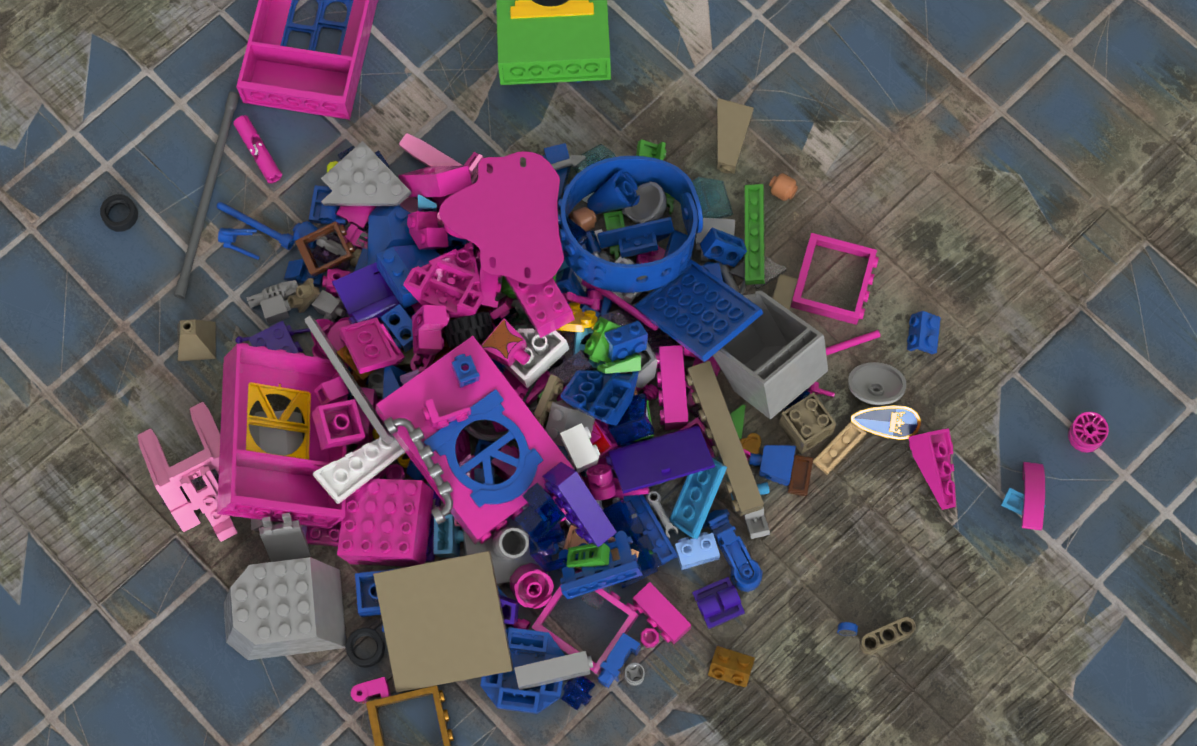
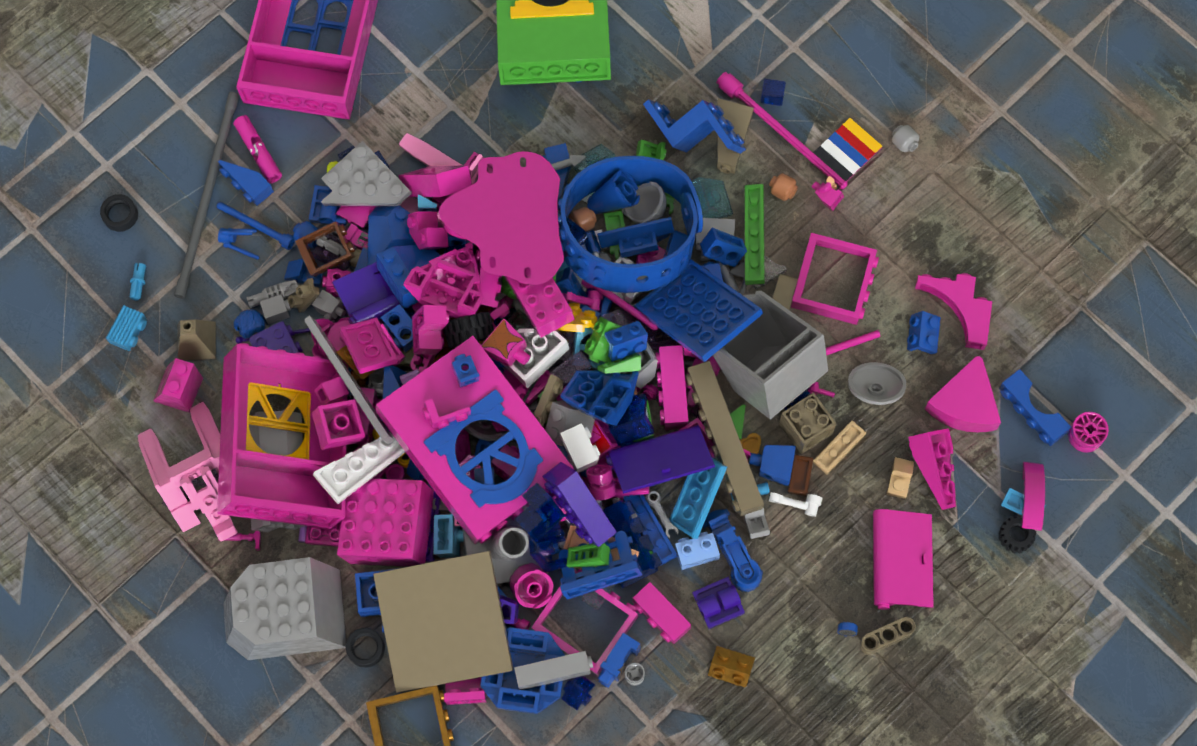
light grey tile [259,512,311,562] -> none
dark pink leg [351,677,391,704] -> none
flat silver bar [384,417,453,524] -> none
dark pink tile [641,628,659,648] -> none
shield [851,404,921,440] -> none
none -> dark azure brick [106,305,147,351]
none -> dark azure axle [129,263,147,301]
none -> dark pink slope [153,358,203,413]
none -> blue slope [218,160,274,206]
none -> dark pink piece [218,531,261,551]
none -> blue hair [234,309,265,339]
none -> dark pink bracket [444,677,487,705]
none -> blue bracket [643,99,746,154]
none -> flag [716,72,883,190]
none -> clear blue panel [760,78,786,106]
none -> white brick [769,492,823,517]
none -> dark pink piece [812,176,844,211]
none -> dark pink door [873,509,933,610]
none -> tan slope [886,457,914,499]
none -> light grey head [892,125,919,152]
none -> dark pink arch [915,273,992,350]
none -> dark pink piece [925,356,1001,432]
none -> blue arch [999,369,1072,446]
none -> black tyre [999,515,1036,553]

